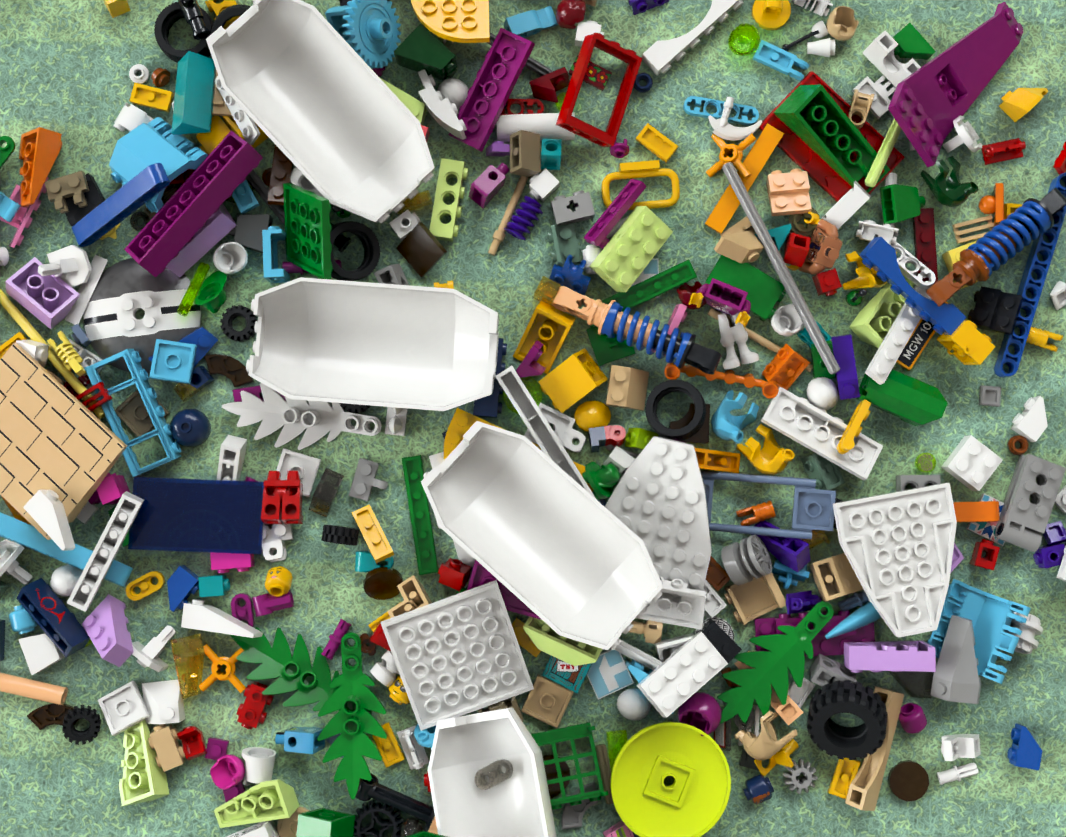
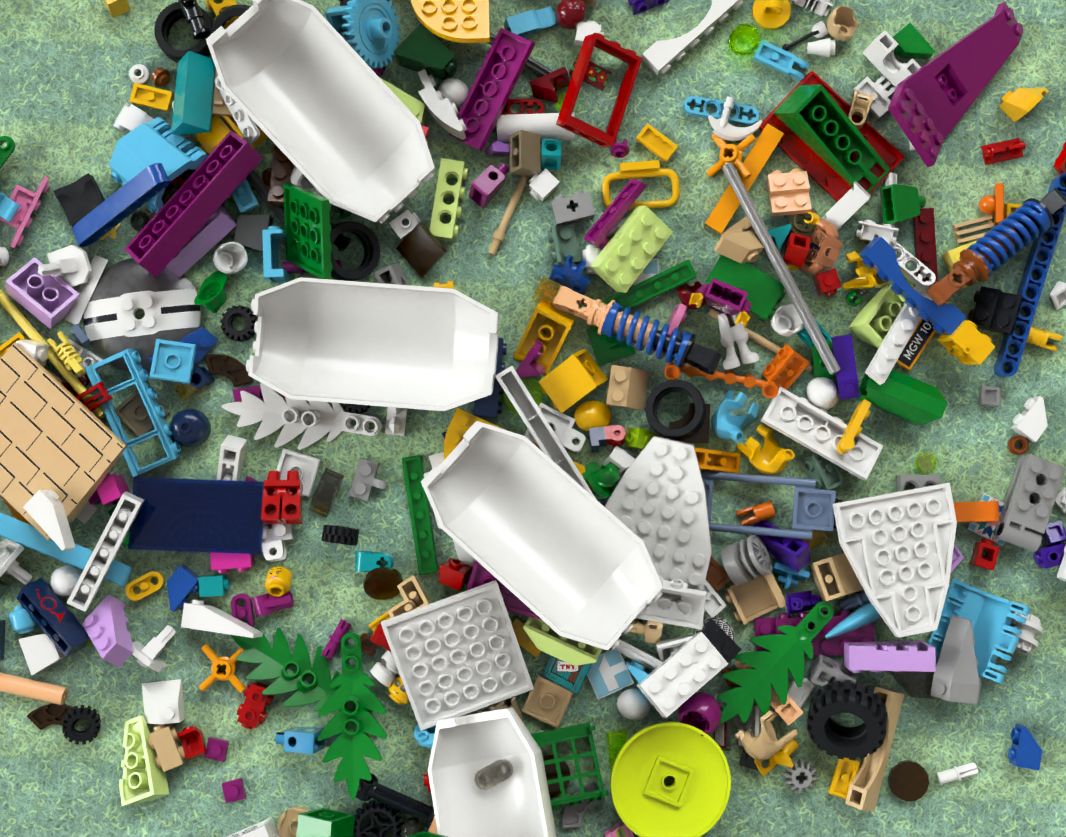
orange wedge [19,127,62,207] -> none
dark tan plate [44,170,89,214] -> none
white tile [98,681,150,736] -> none
clear yellow slope [170,633,204,699] -> none
clear neon green axle [177,262,210,317] -> none
dark pink hair [210,755,245,790] -> none
yellowish green wedge [214,779,300,828] -> none
white hat [242,747,276,786] -> none
yellow plate [351,504,394,563] -> none
yellow plate [372,722,405,768] -> none
clear yellow piece [397,190,433,215] -> none
white hinge [397,725,429,770] -> none
dark purple piece [504,196,543,241] -> none
dark tan axle [595,744,613,804] -> none
dark blue plate [634,73,653,93] -> none
dark blue head [743,774,774,805] -> none
yellowish green axle [865,118,902,188] -> none
magenta head [898,703,927,734] -> none
dark green piece [920,156,979,207] -> none
white brick [941,435,1003,491] -> none
white brick [941,734,981,761] -> none
white tile [942,115,982,153] -> none

